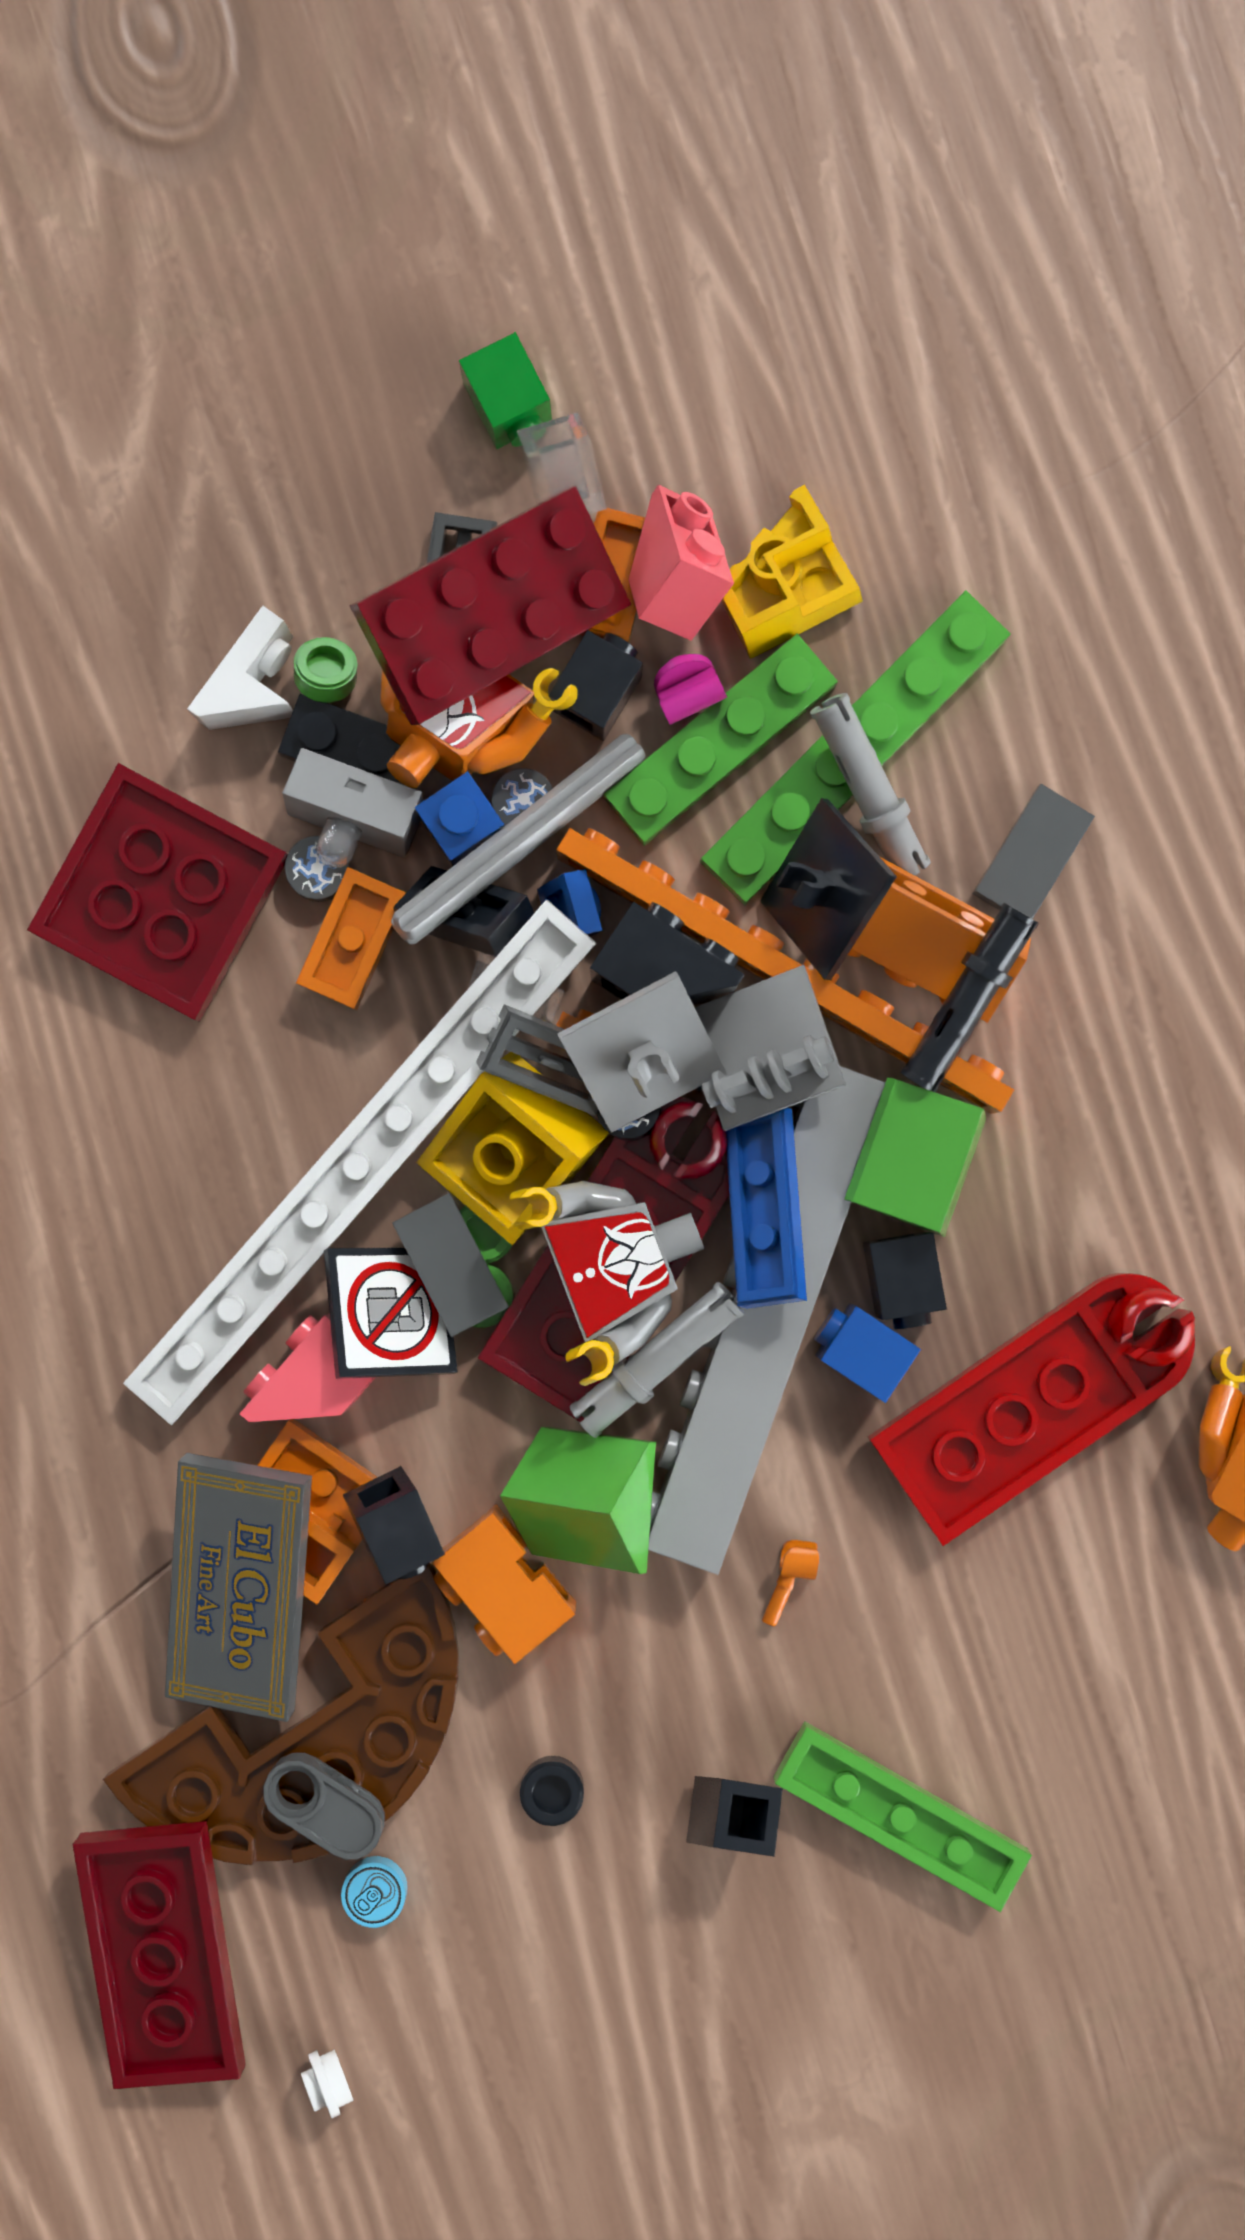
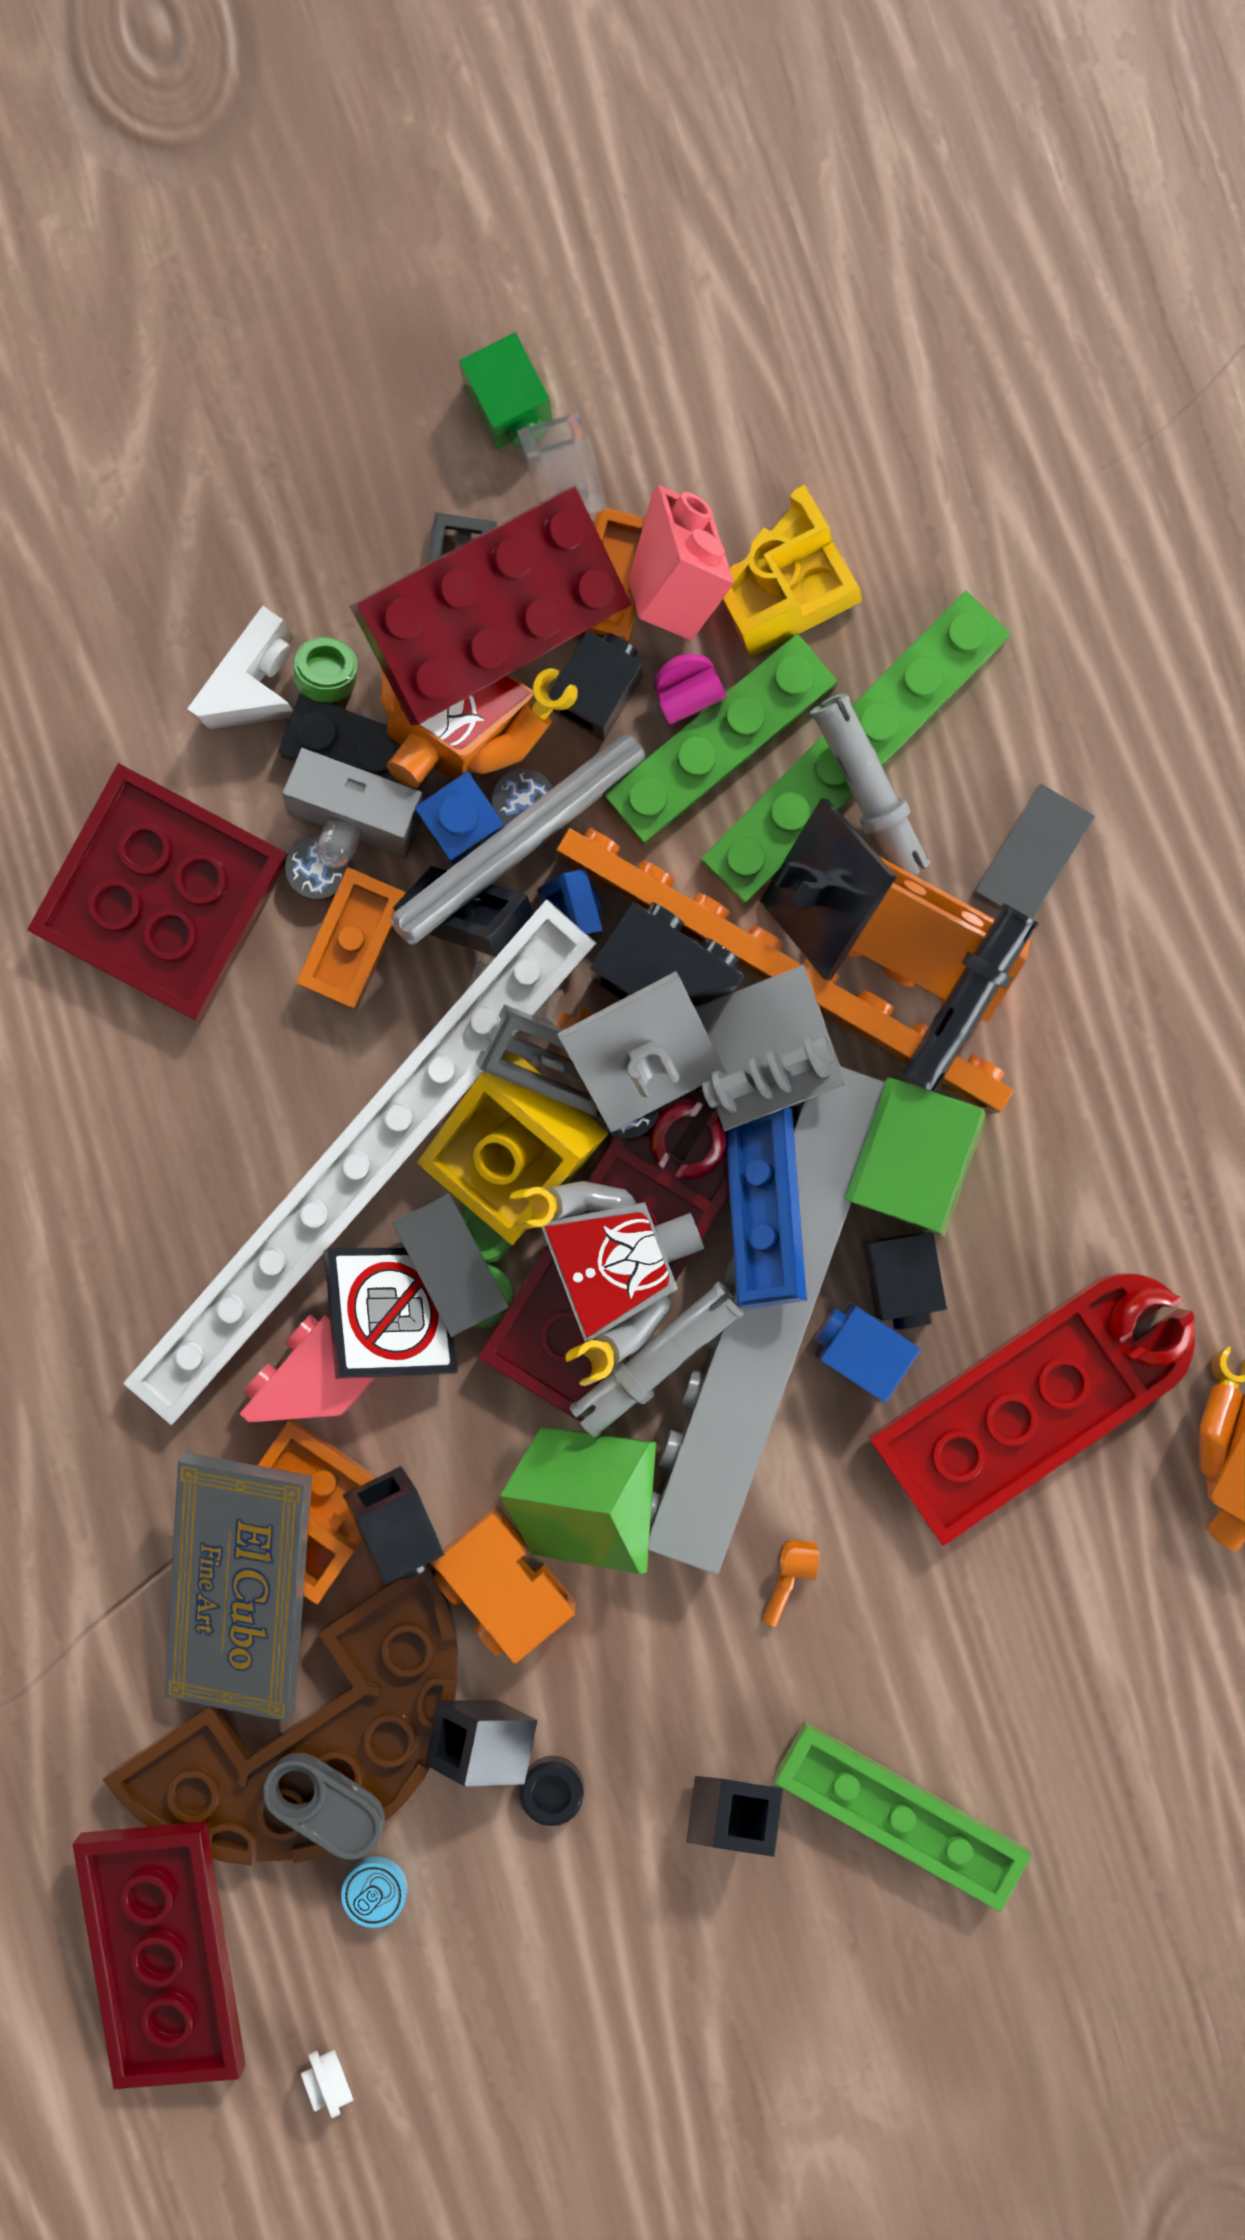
none -> black brick [425,1700,538,1787]

